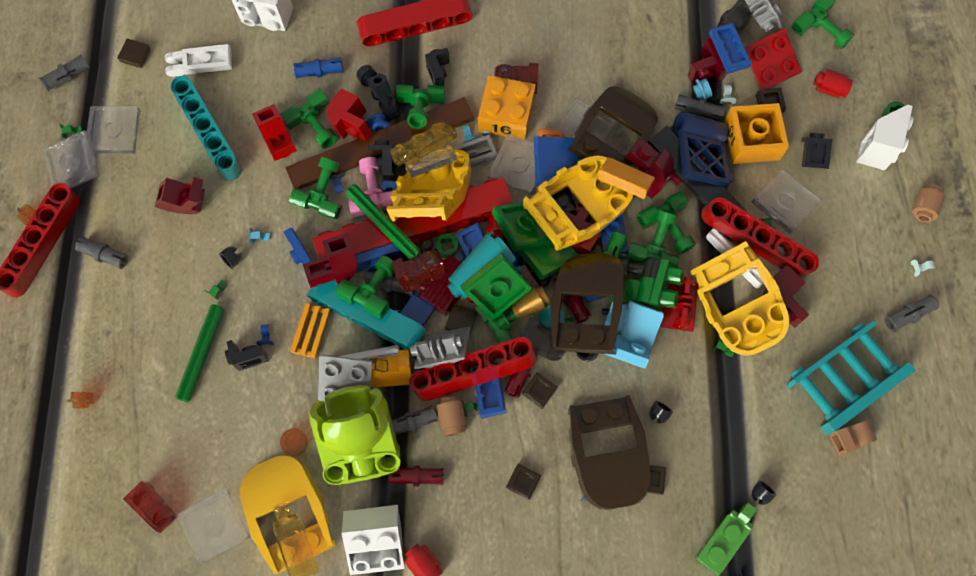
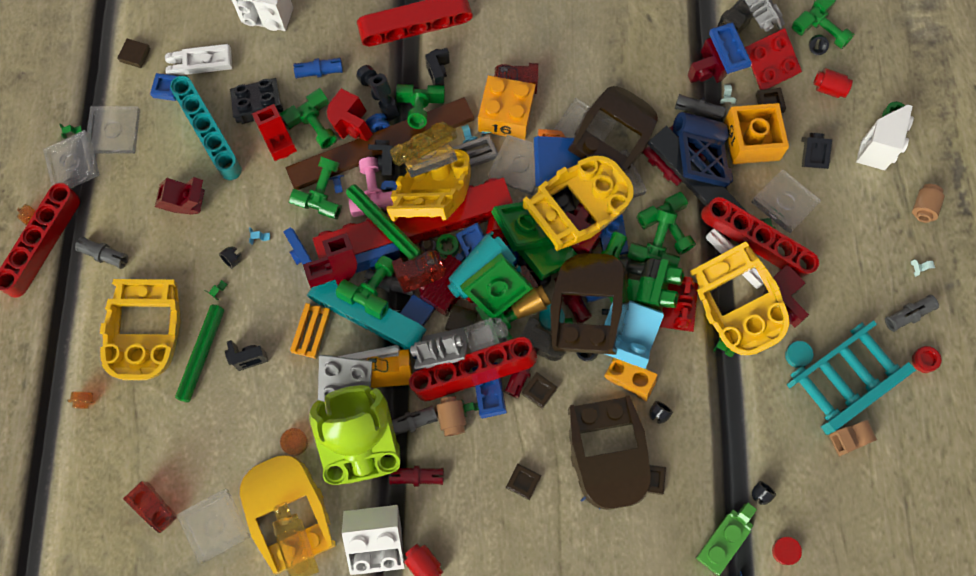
dark grey pin [39,54,90,92] -> none
blue piece [256,324,274,346] -> none
light orange slope [598,157,655,199] -> none
dark red brick [625,137,674,199] -> none
medium azure plate [693,78,713,101] -> none
none -> yellow slope [100,279,181,380]
none -> blue tile [150,73,178,101]
none -> black hinge [230,78,284,125]
none -> clear brick [464,318,508,353]
none -> light orange leg [604,358,658,402]
none -> red tile [772,537,802,565]
none -> teal tile [785,341,814,368]
none -> black hinge [808,35,829,55]
none -> red tile [912,346,942,373]

